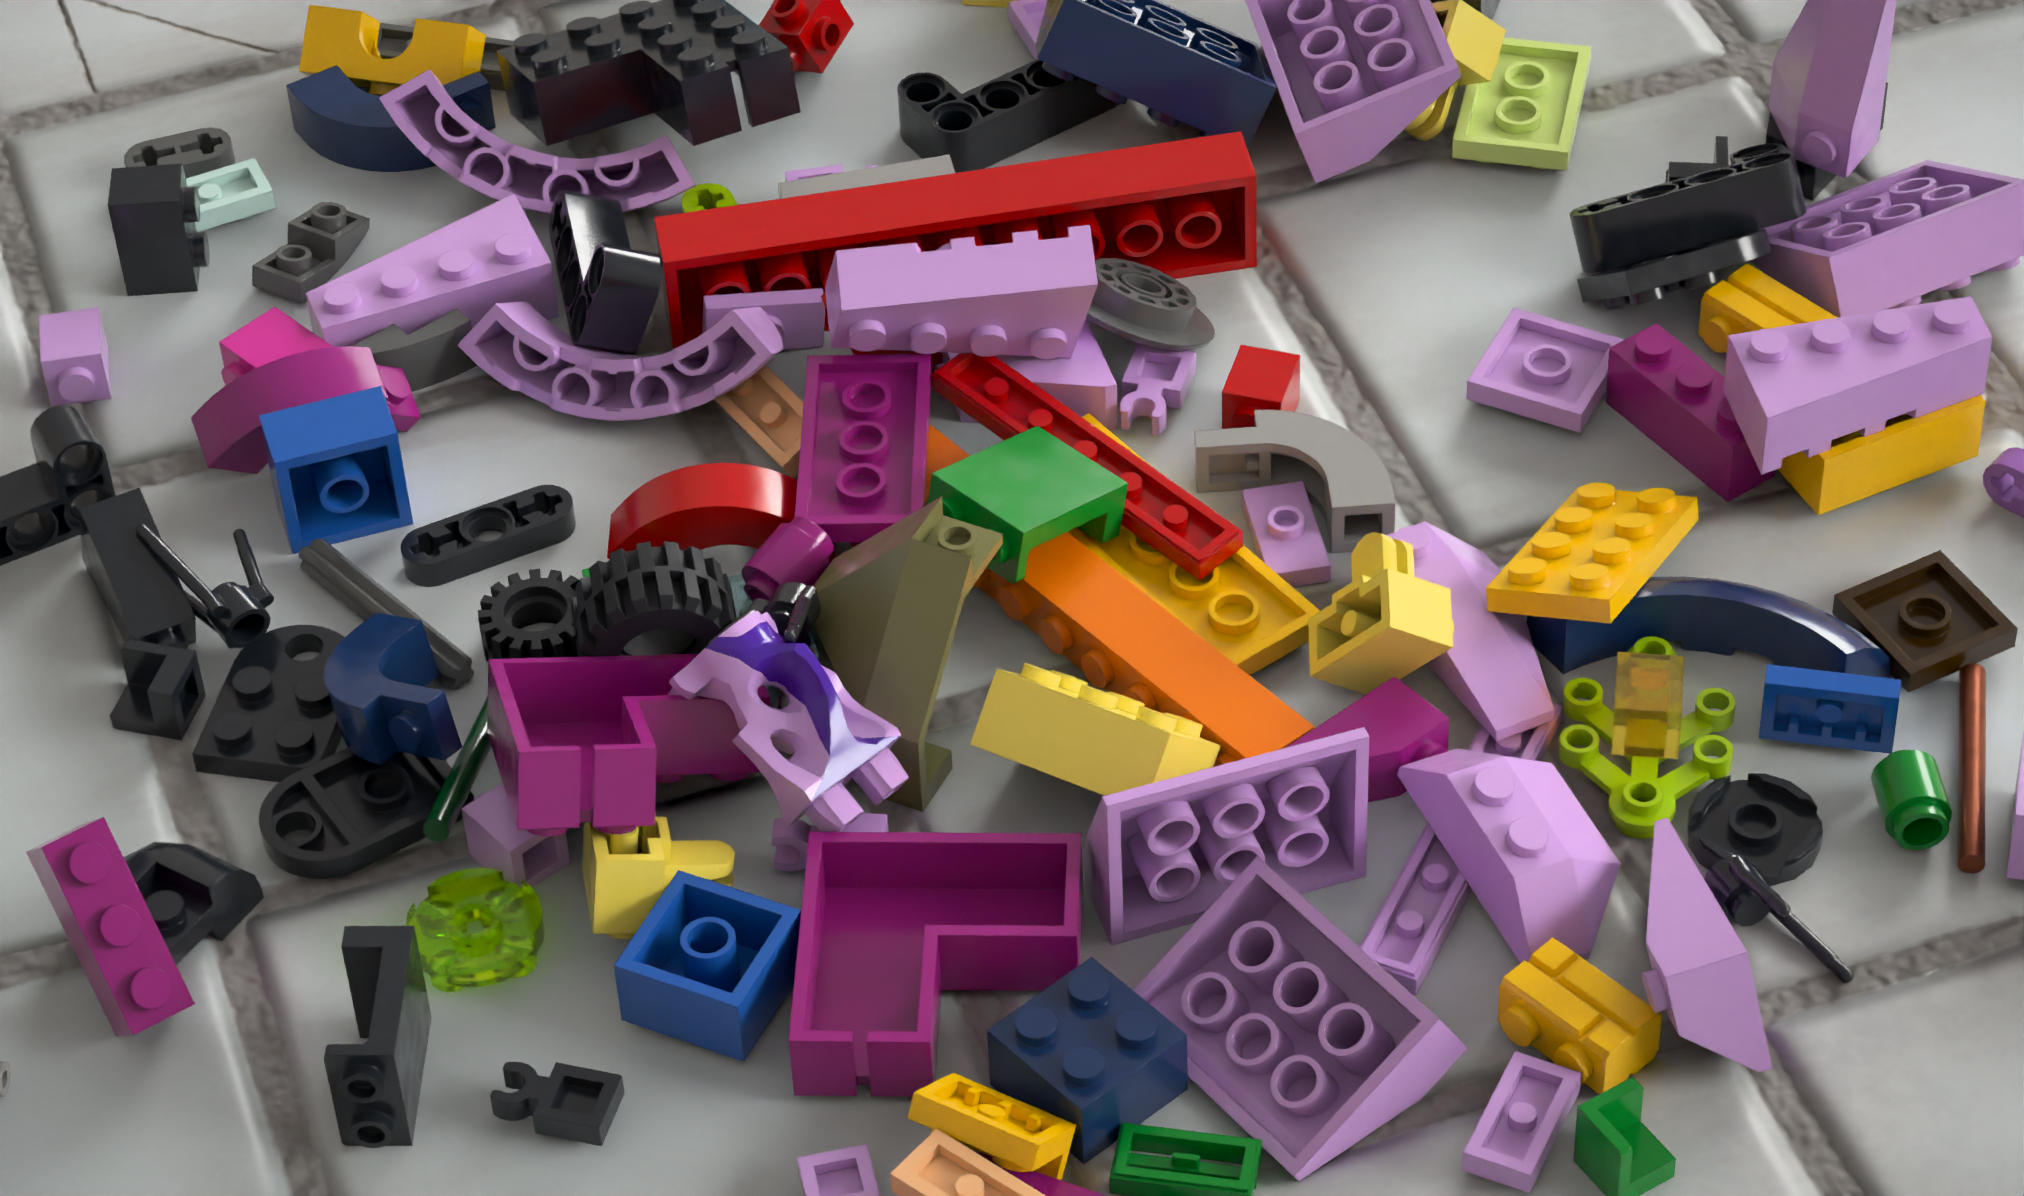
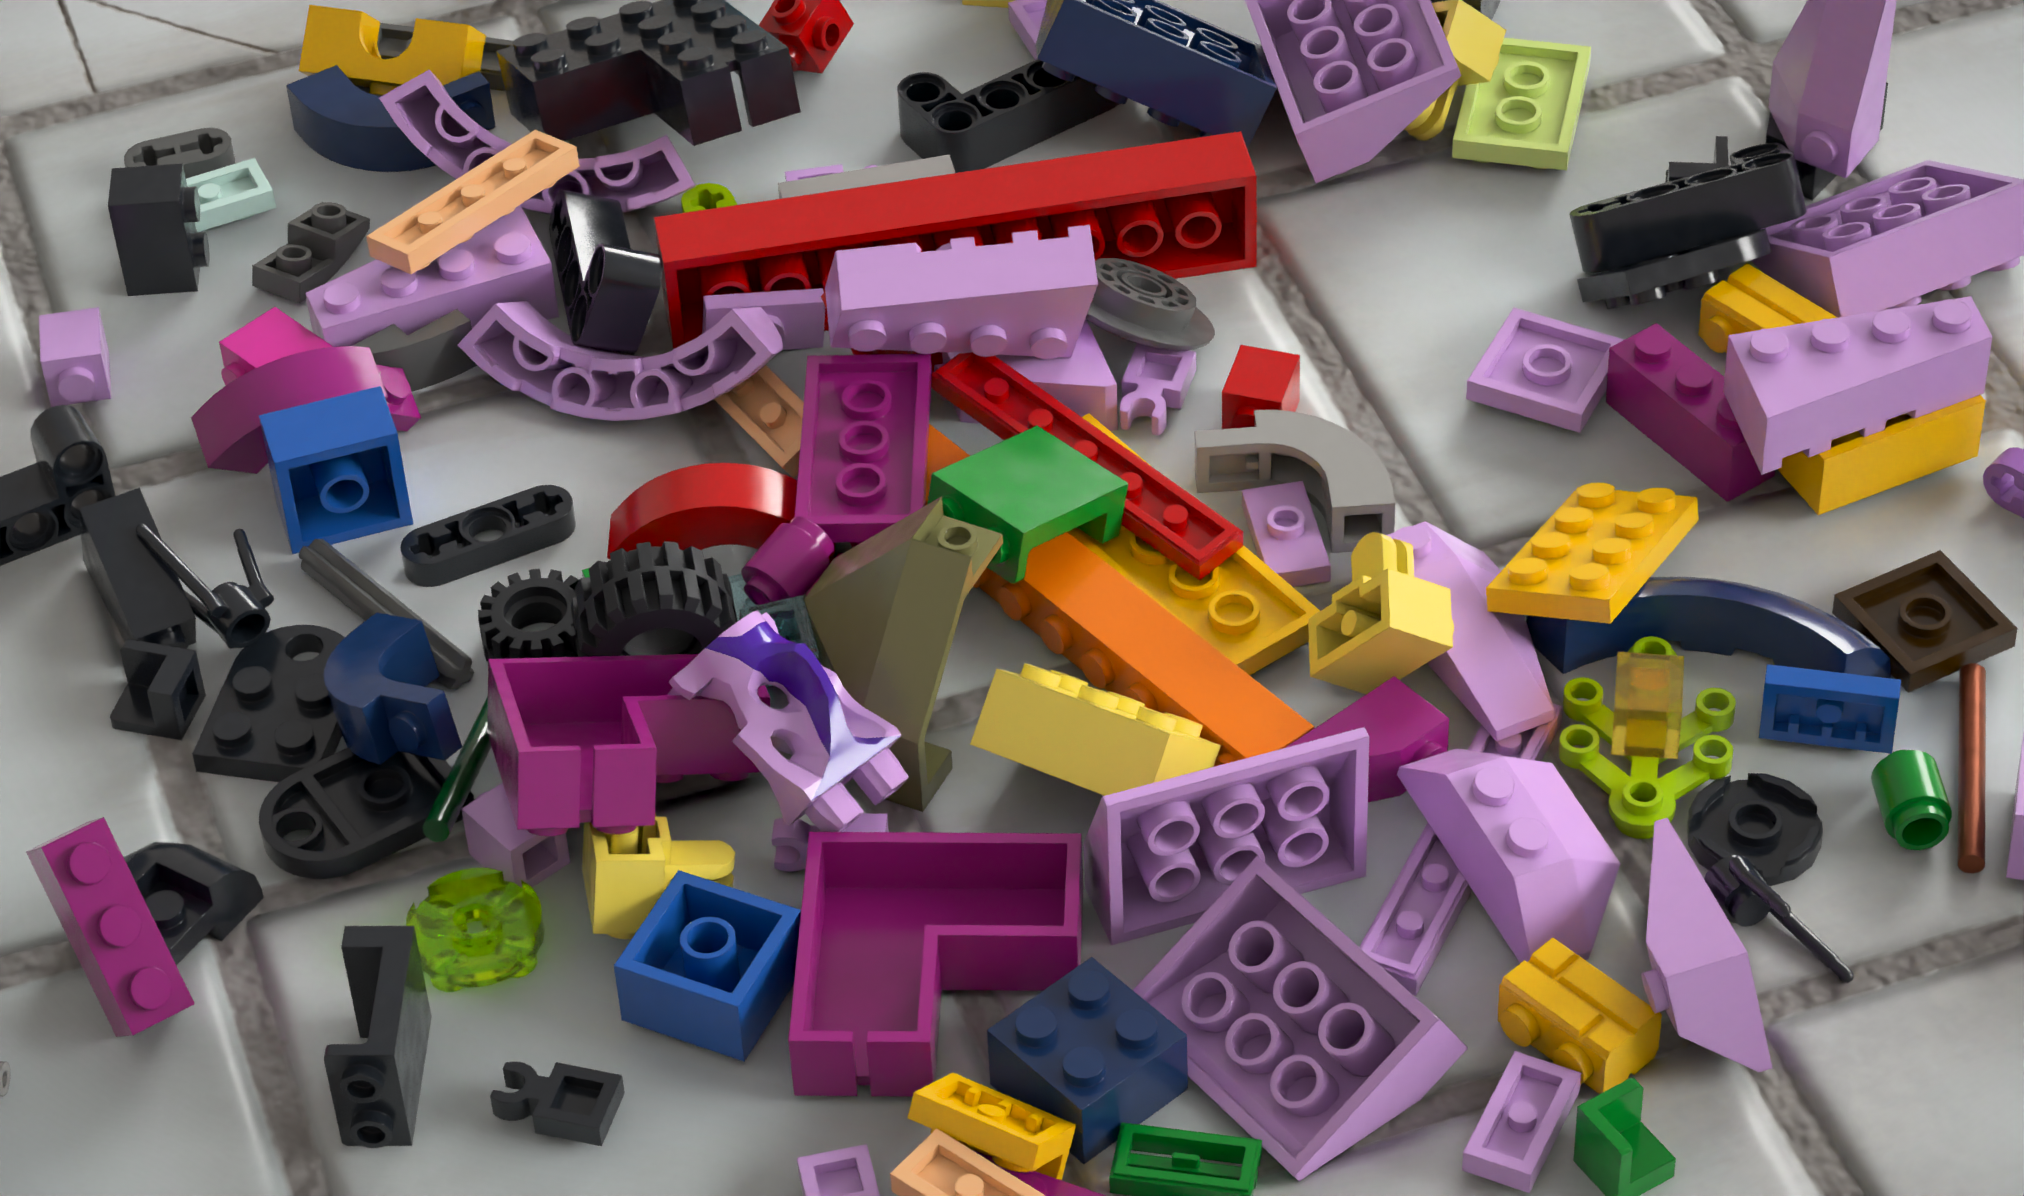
black plant [707,582,821,709] -> none
none -> light nougat plate [366,130,580,274]

